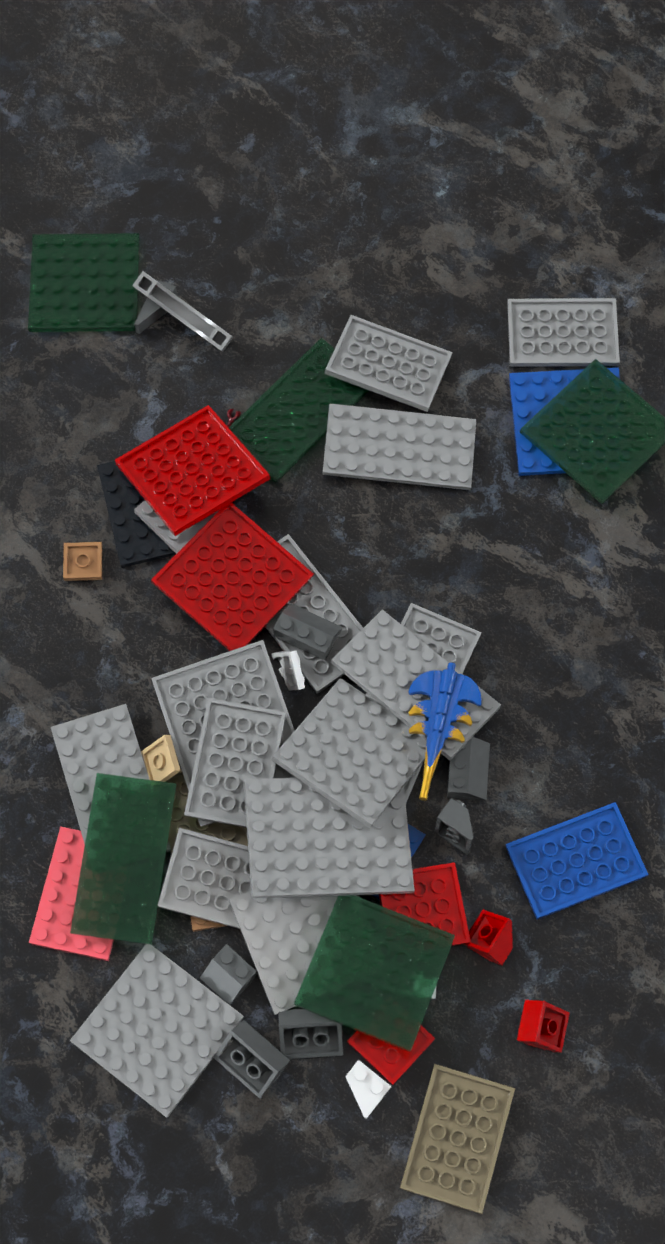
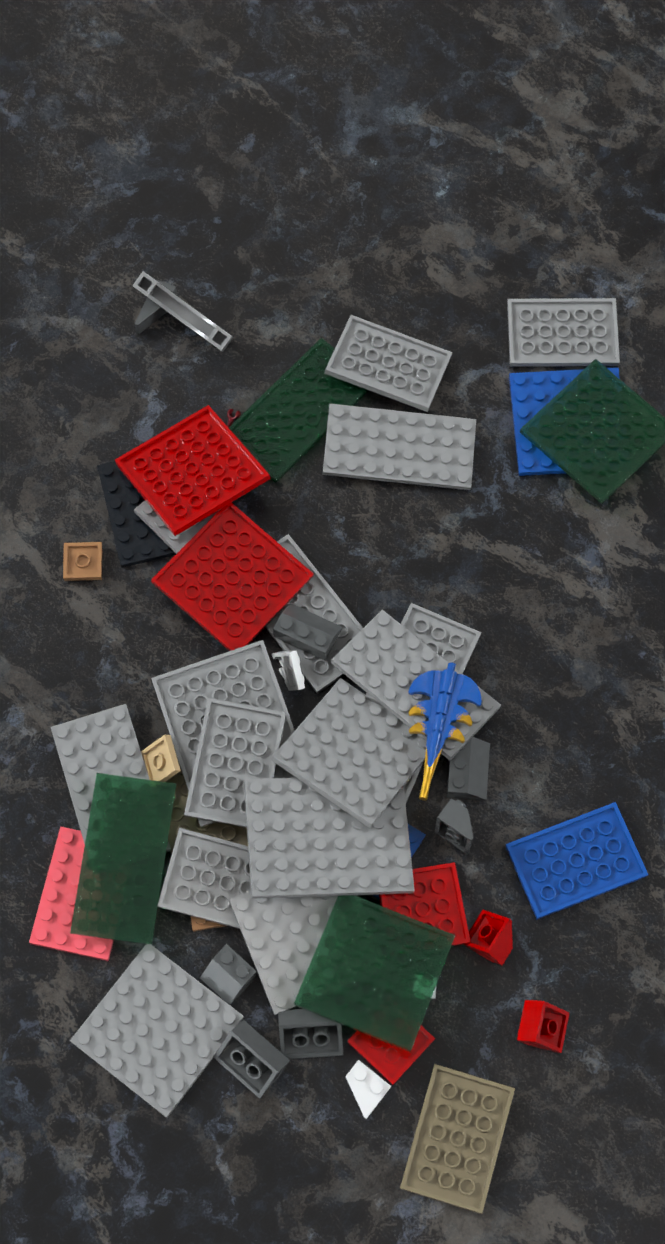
clear green plate [28,233,140,332] -> none

